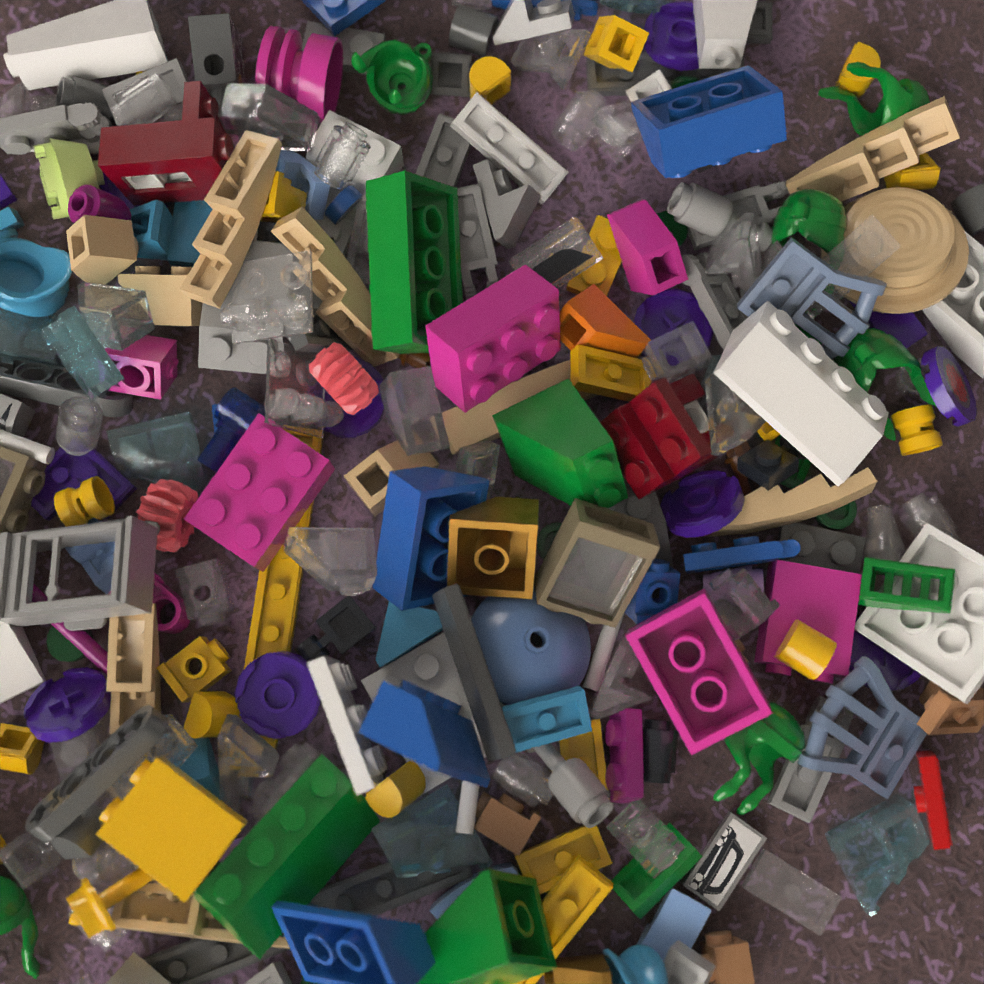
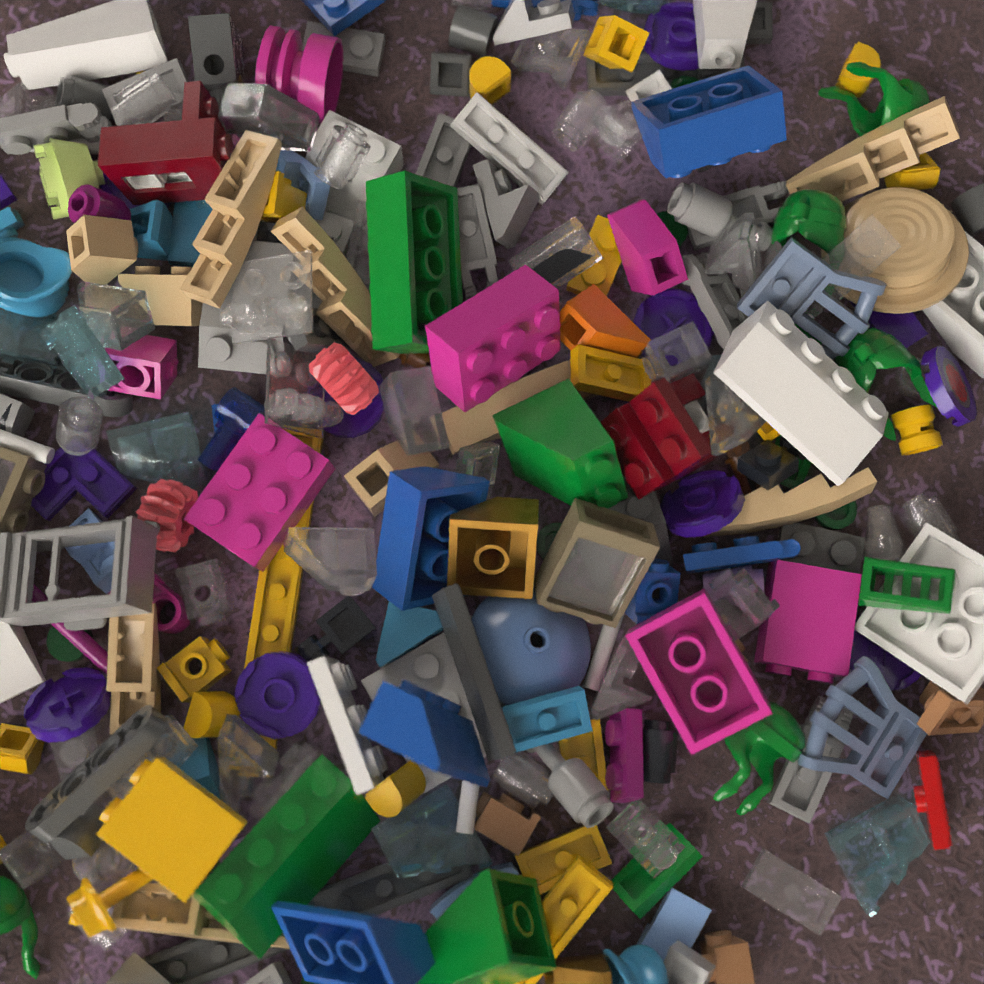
yellow wheel [54,476,115,527] -> none
blue tile [325,185,363,225] -> none
green hair [351,40,433,115] -> none
tile [681,811,767,911] -> none
yellow brick [774,619,837,680] -> none

